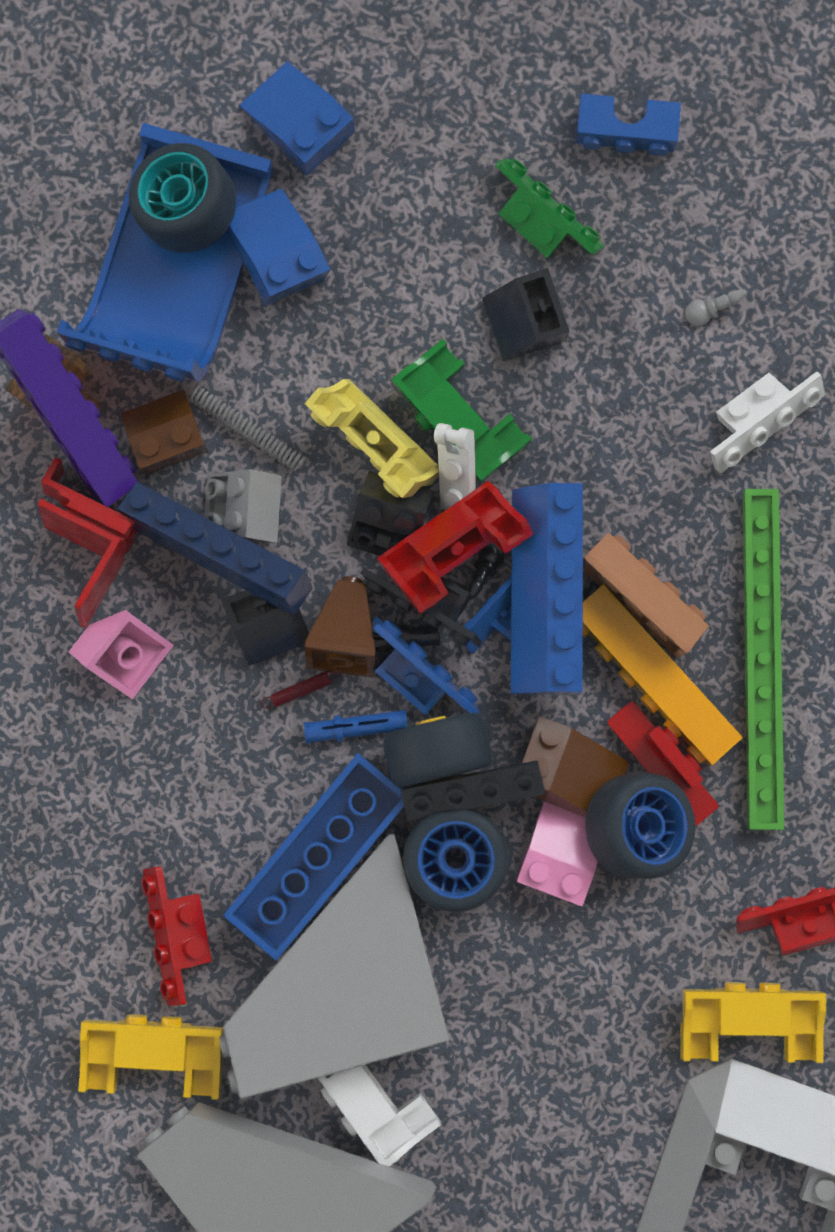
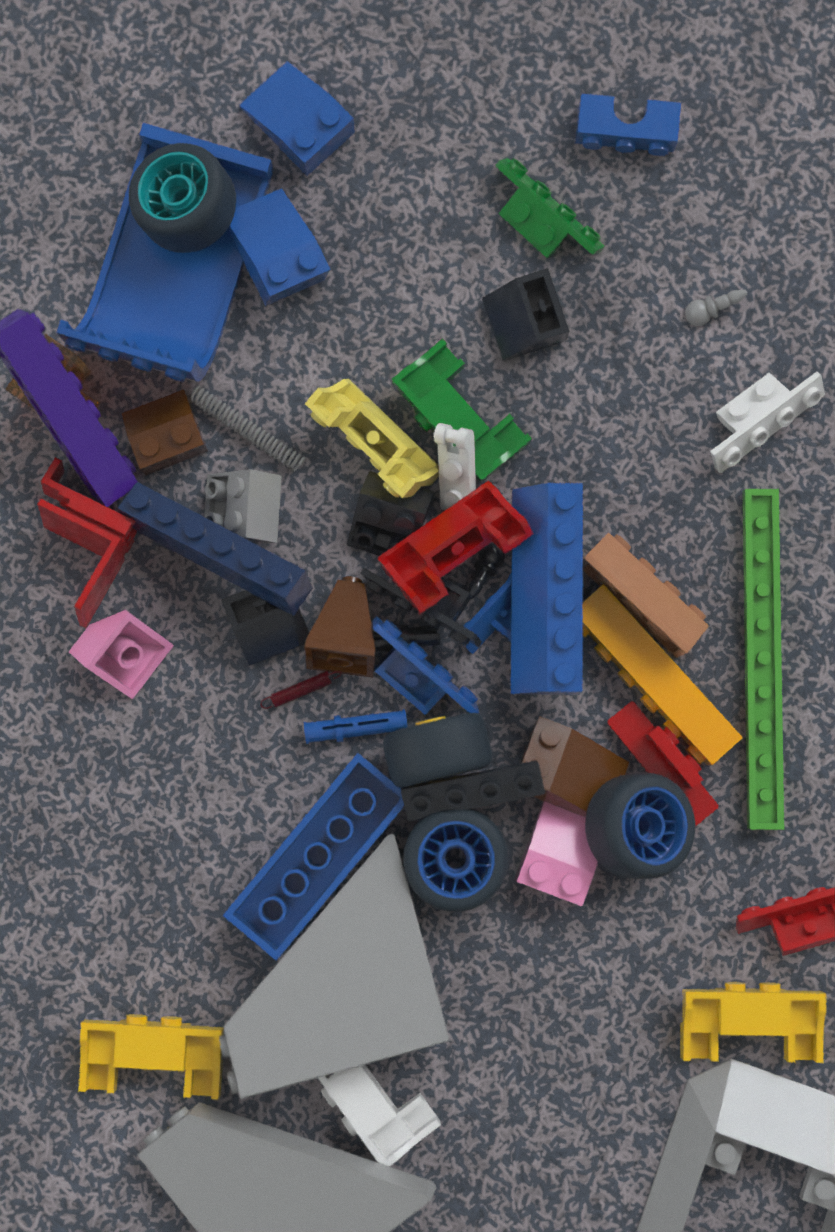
red bracket [141,866,212,1006] -> none

